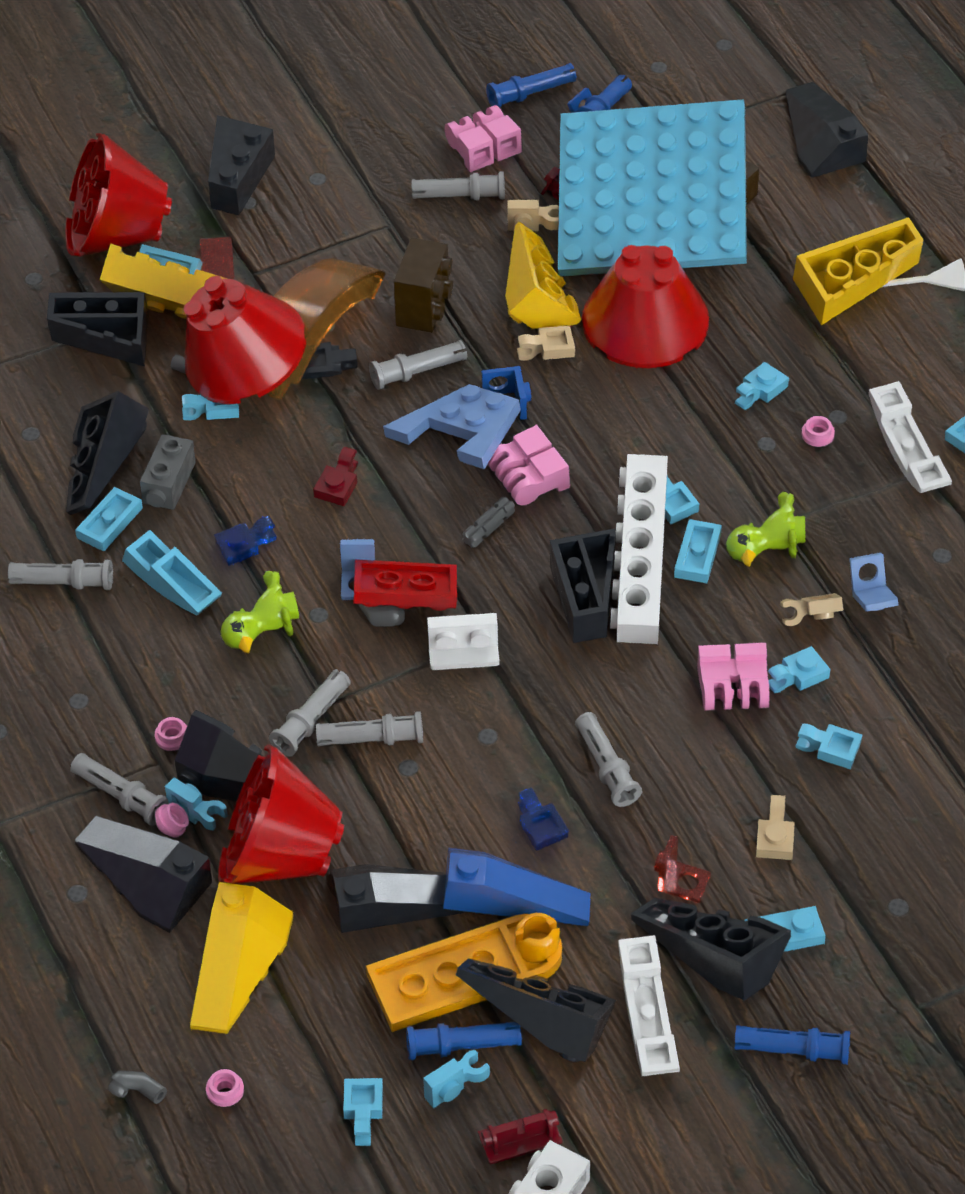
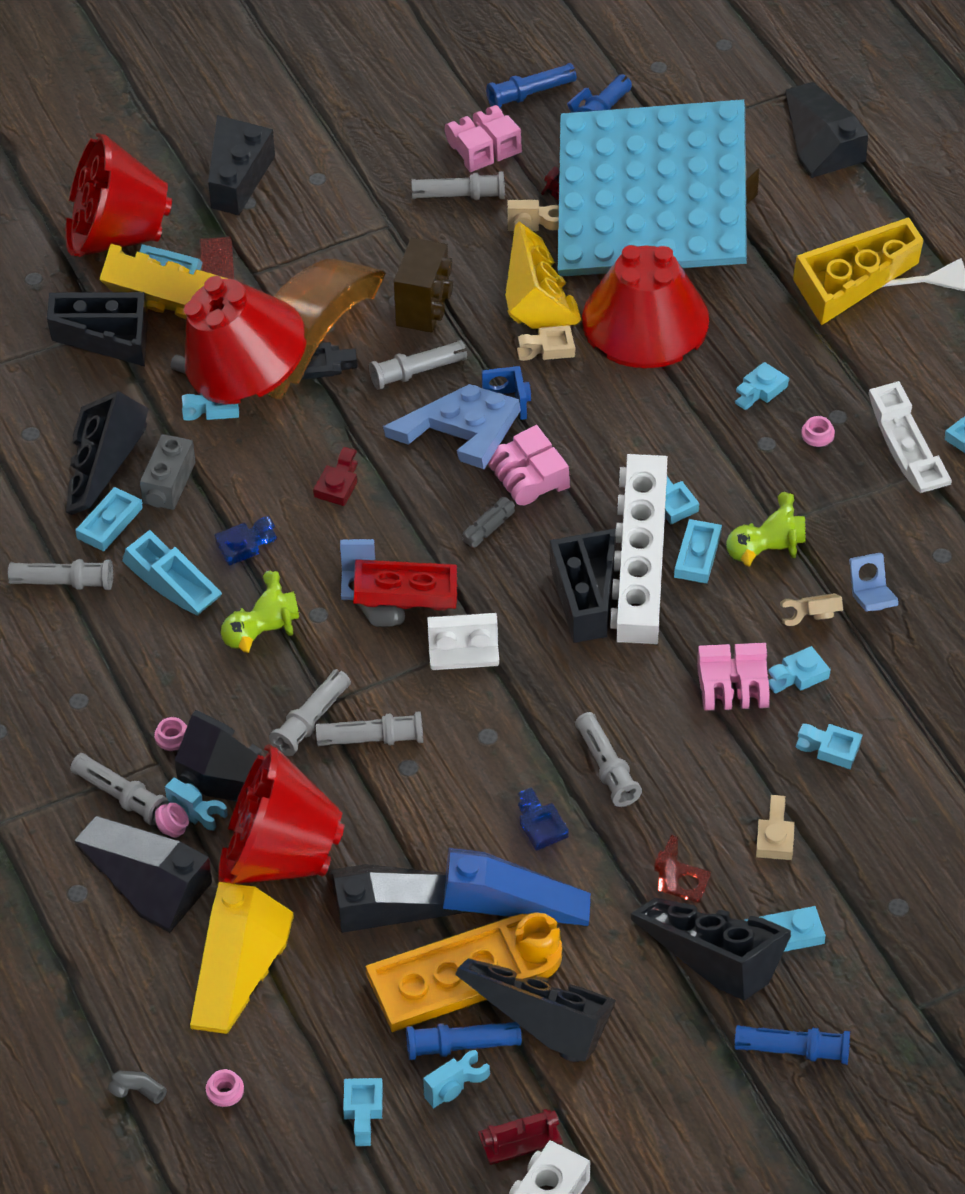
white slope [618,935,680,1076] -> none

